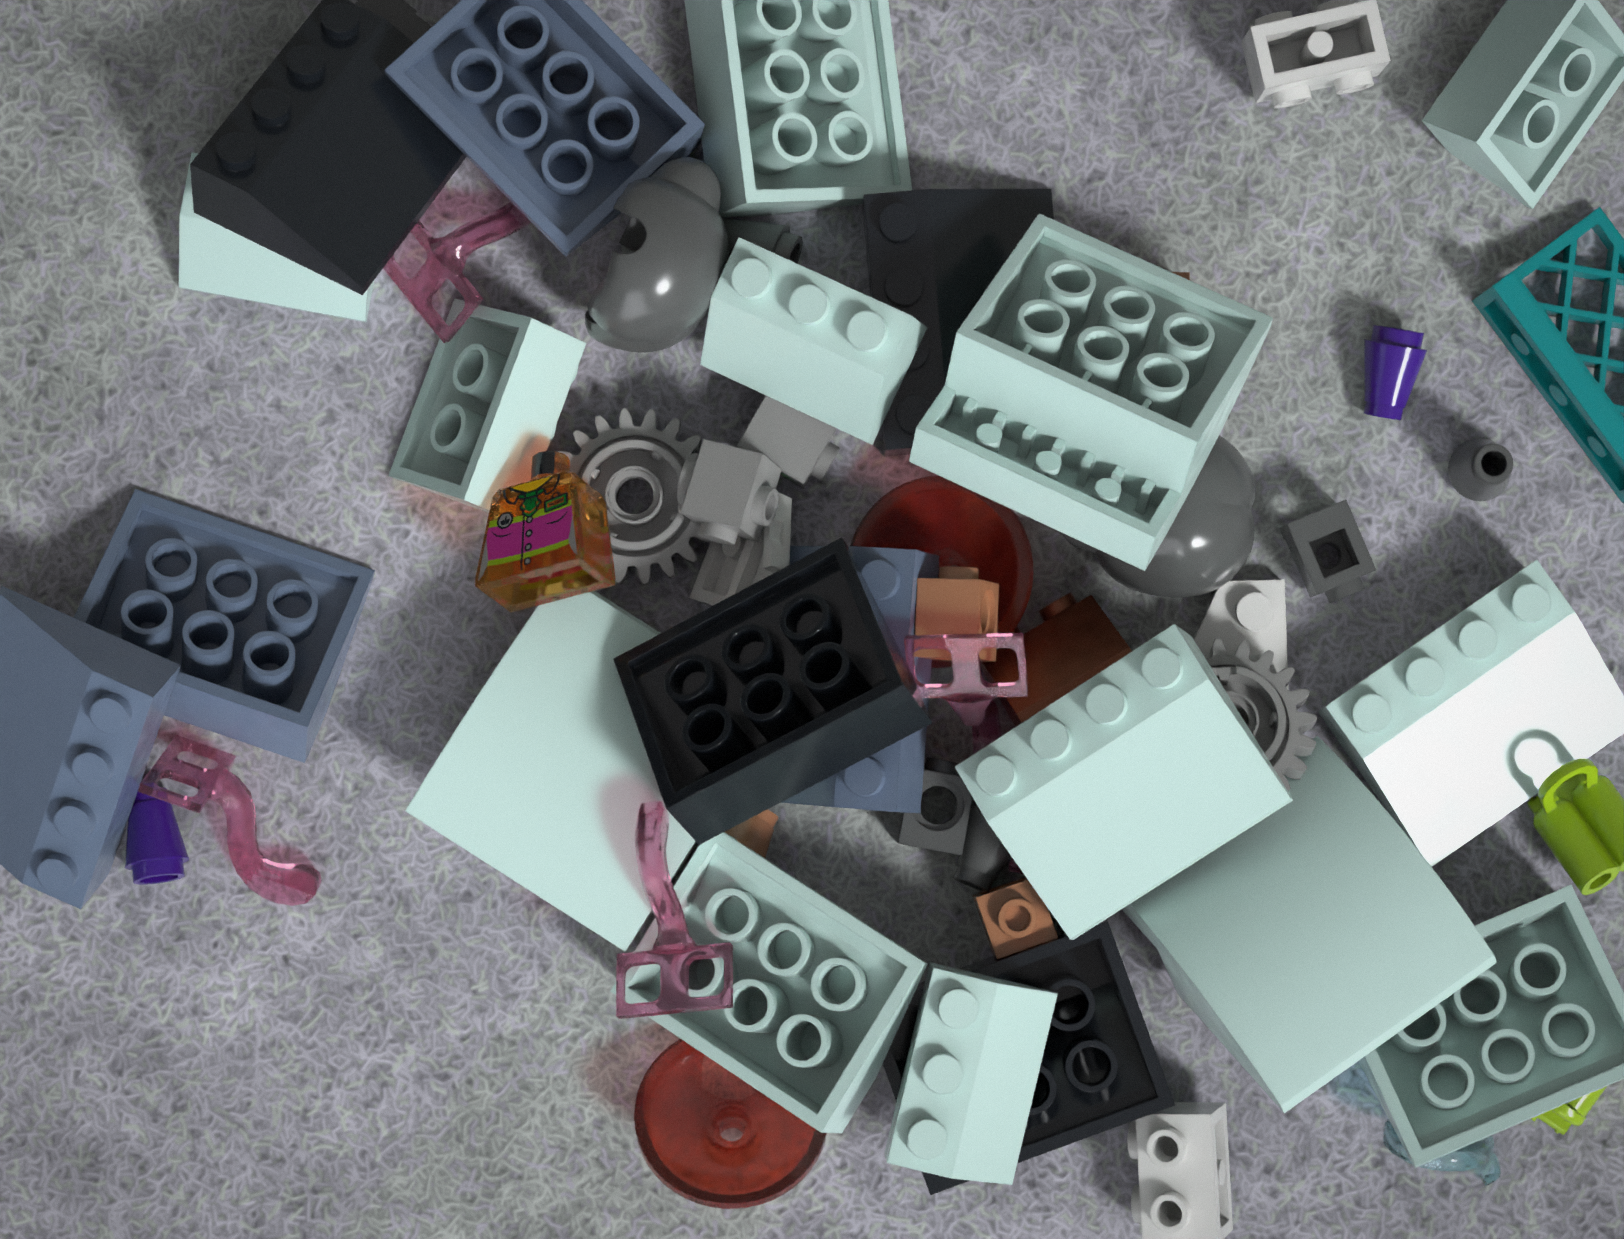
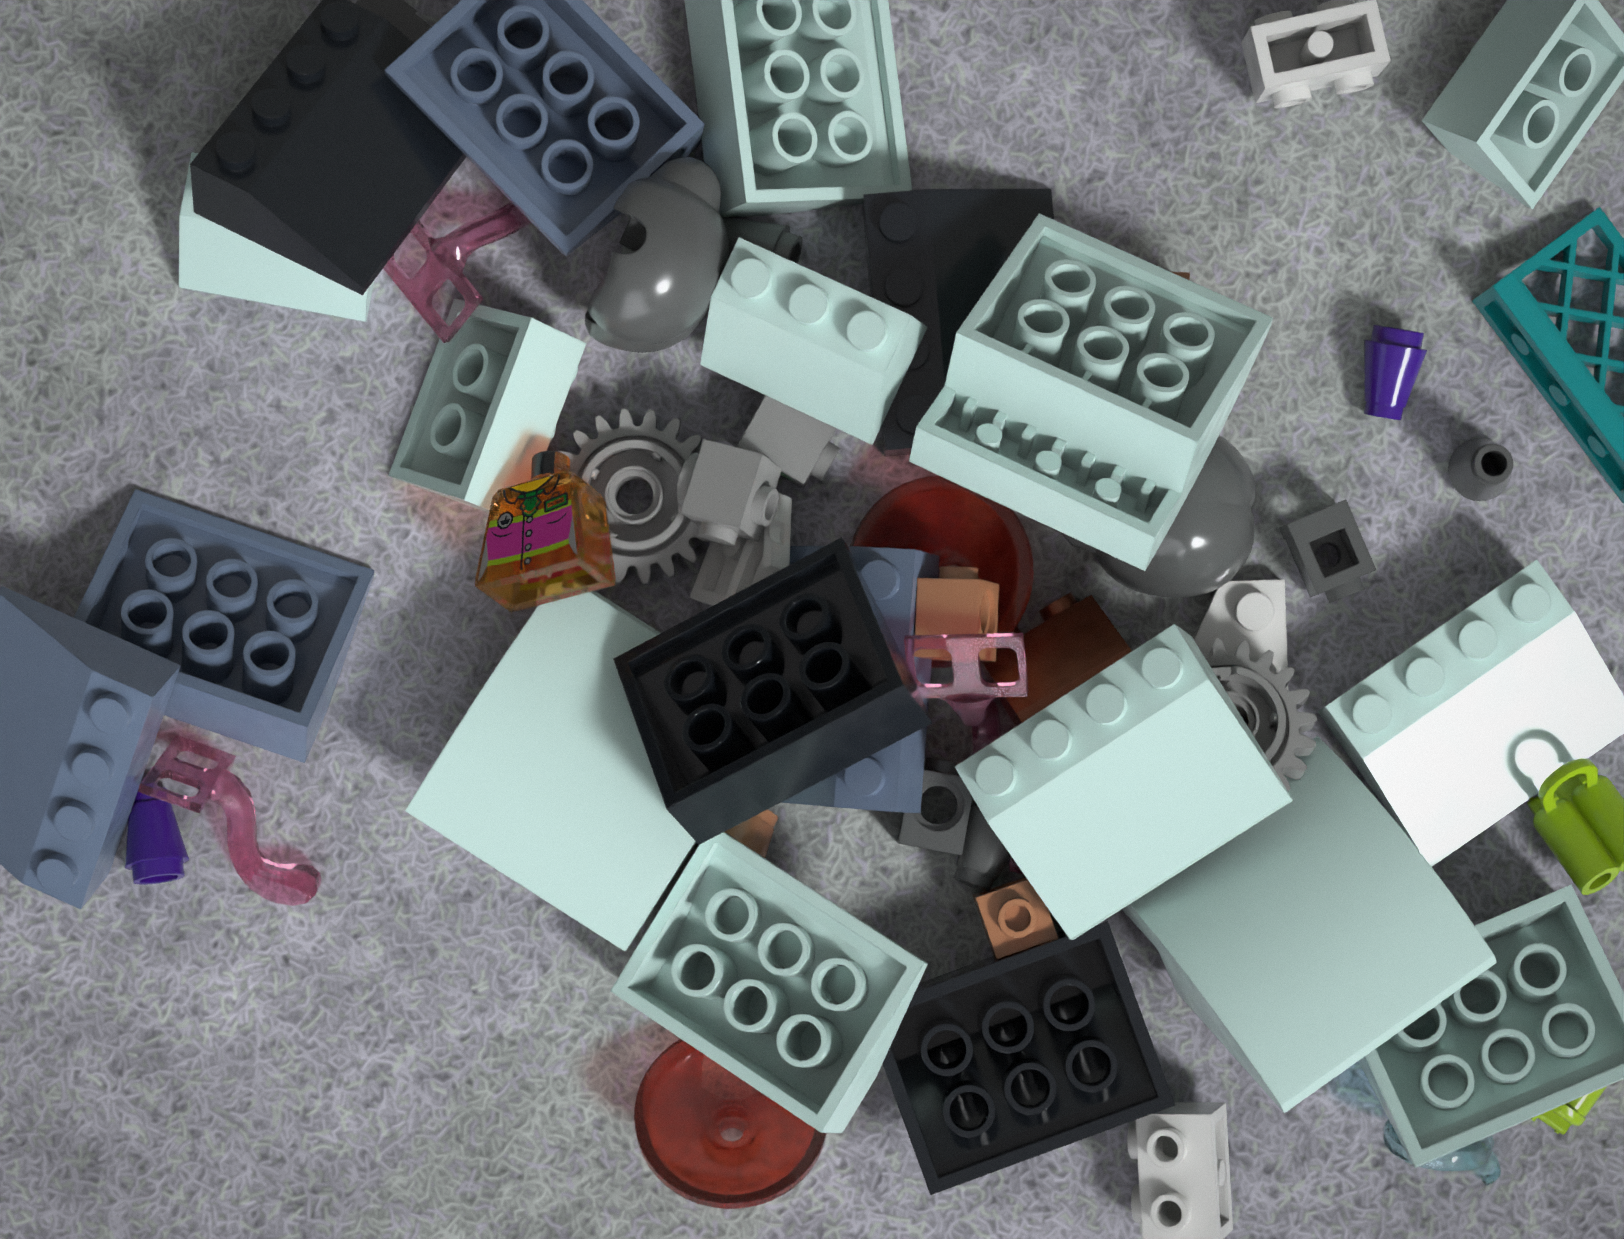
clear pink piece [616,801,733,1019] -> none
light aqua slope [884,962,1058,1185] -> none

